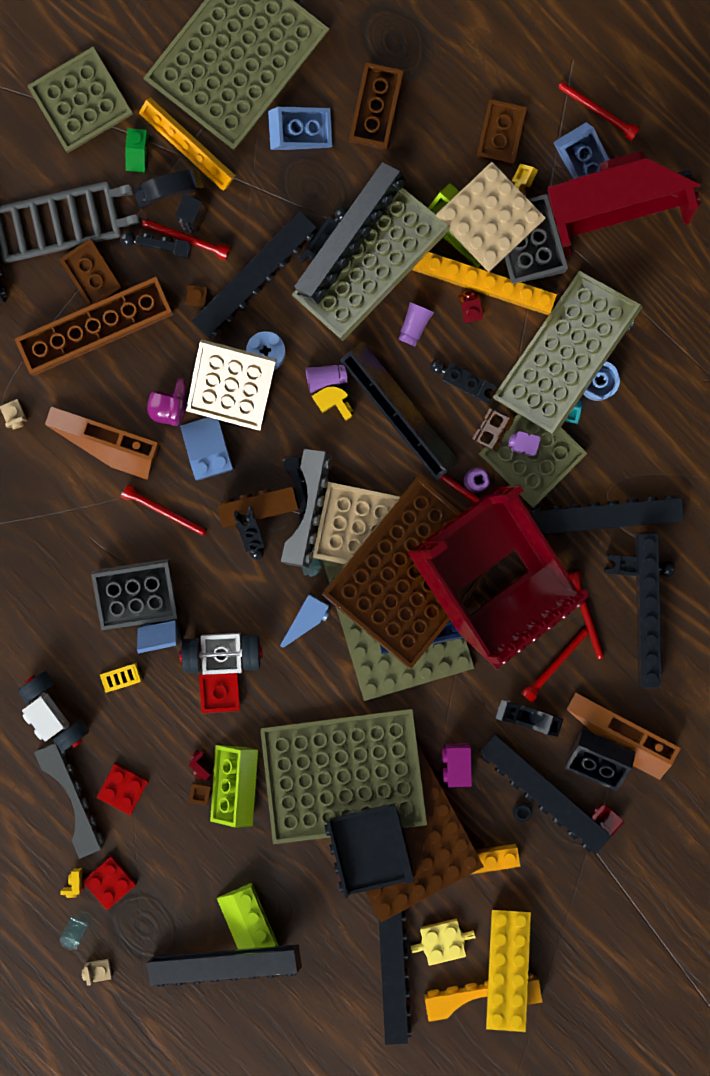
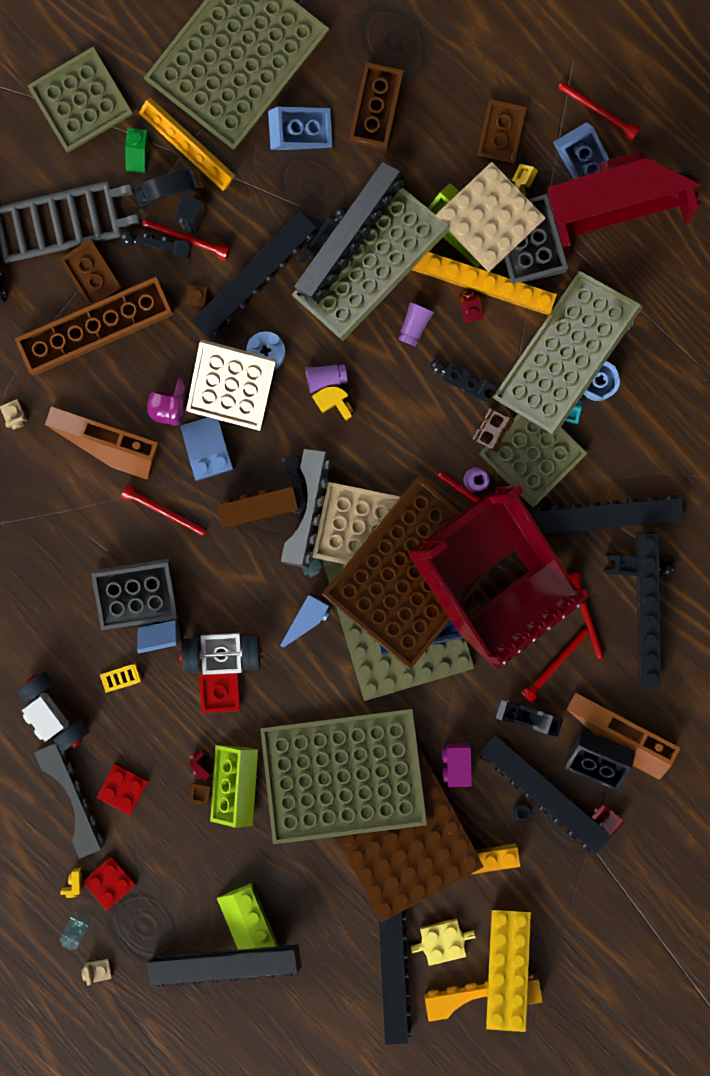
black plate [234,507,264,560] -> none
black panel [324,803,415,898] -> none
black brick [340,342,460,480] -> none
medium lavender brick [508,431,540,457] -> none

